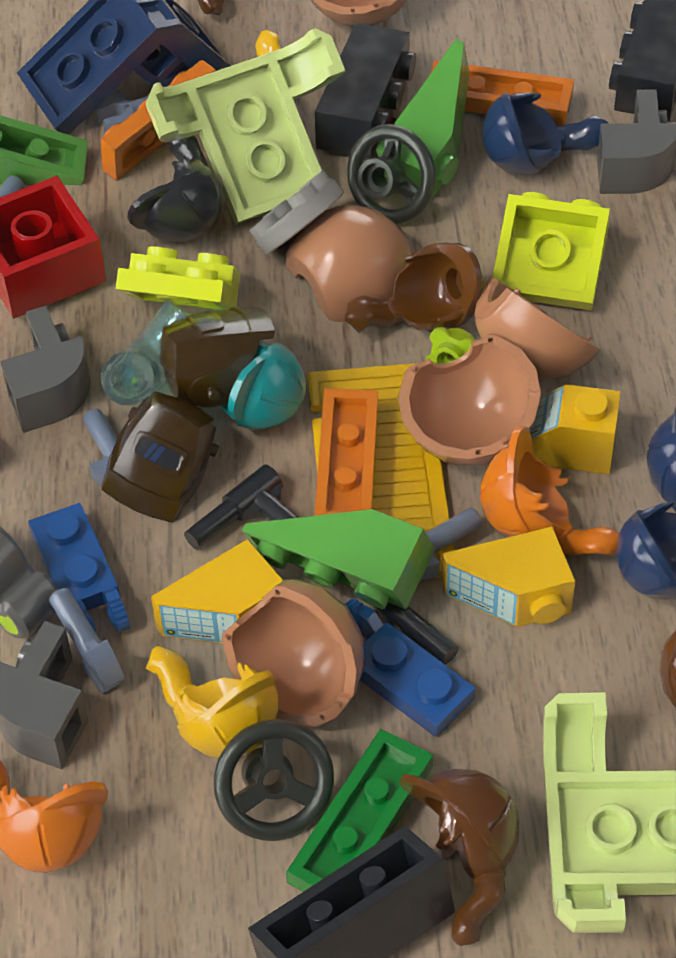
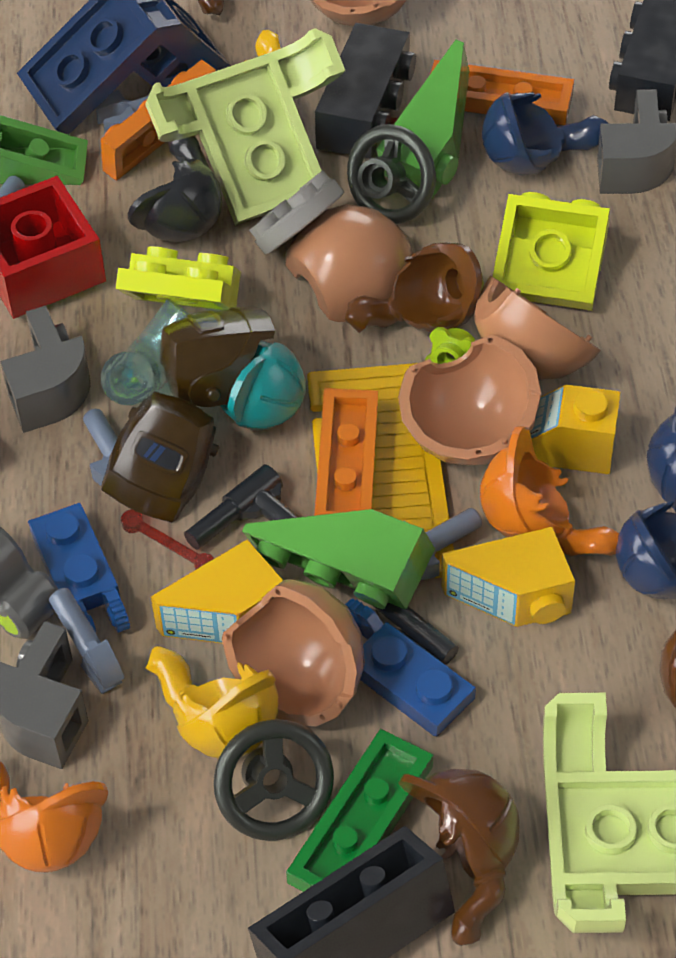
none -> clear red hinge [121,509,215,570]

